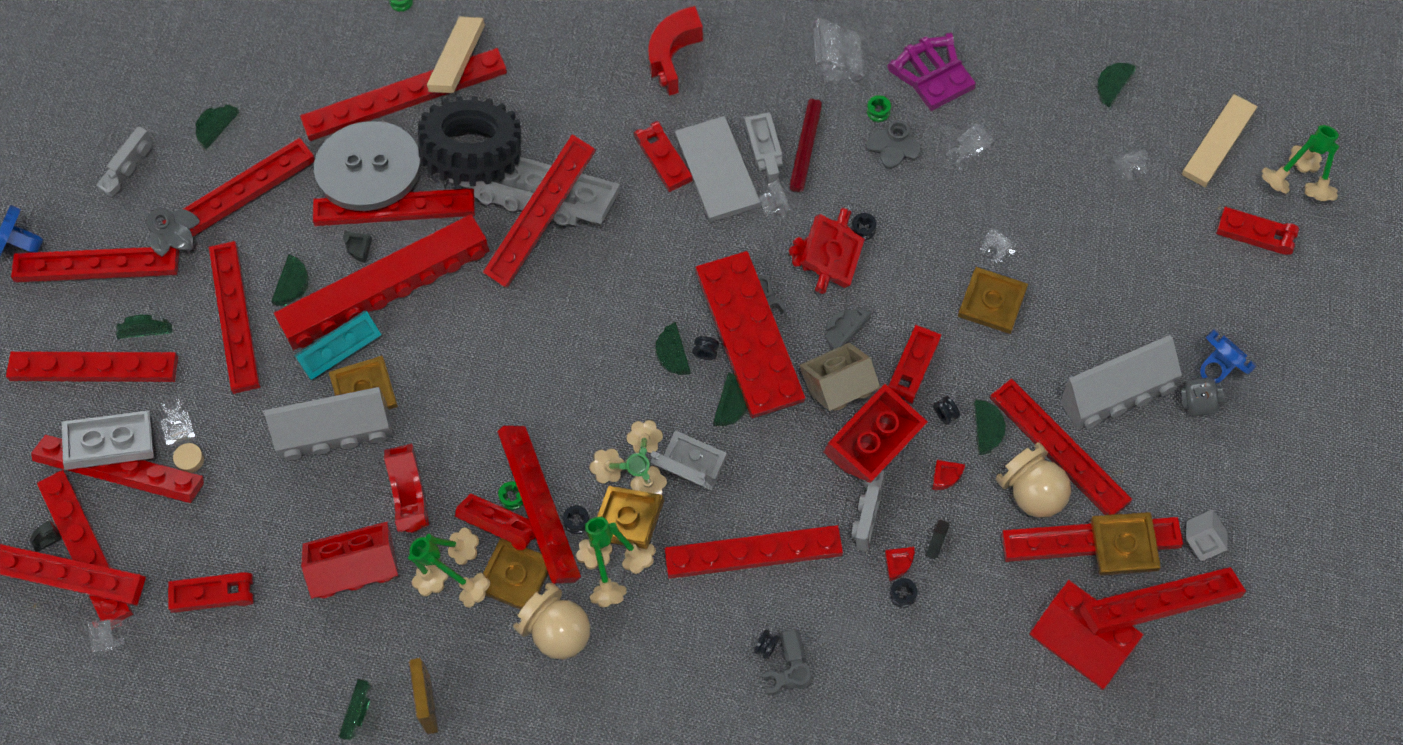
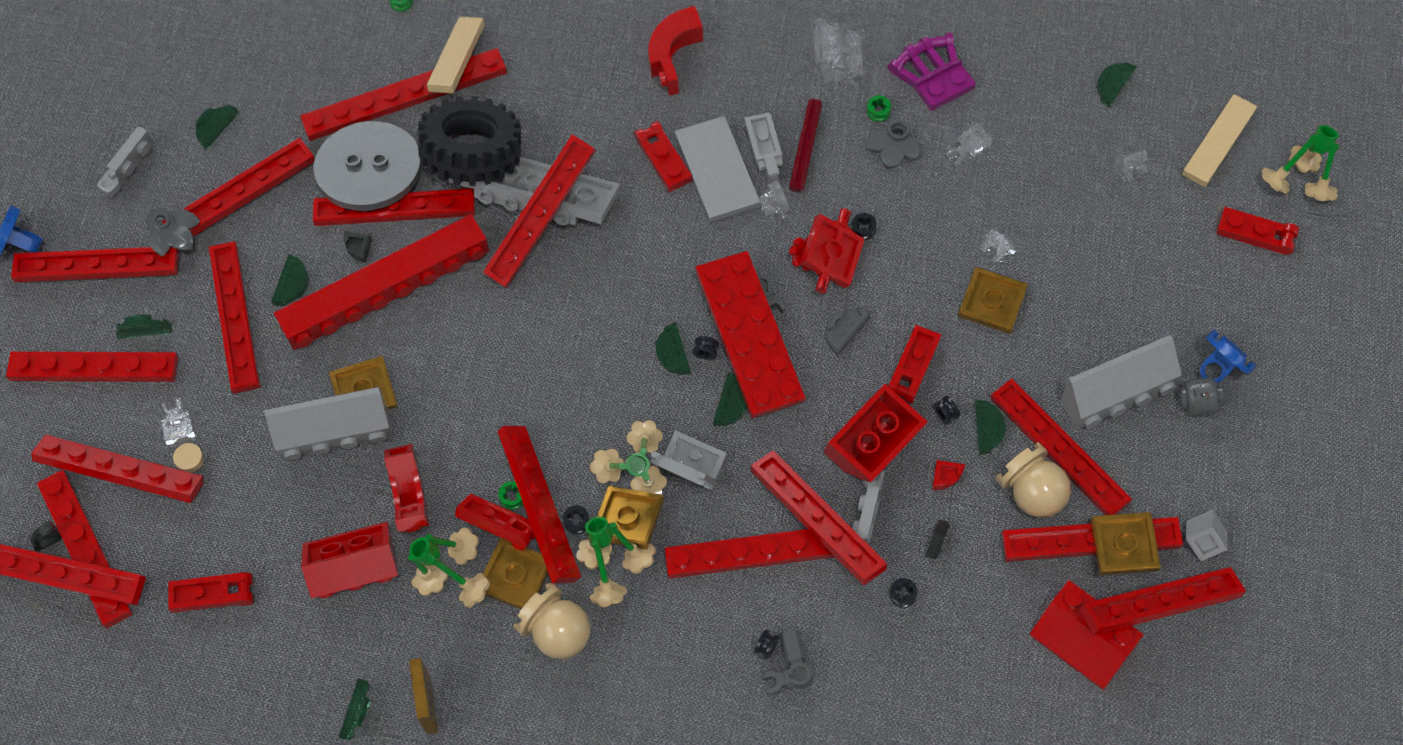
light grey tile [62,410,154,470] -> none
clear tile [87,620,125,652] -> none
teal plate [294,311,382,380] -> none
dark tan brick [799,342,880,411] -> none
red tile [885,547,915,581] -> none
none -> red plate [751,450,887,586]

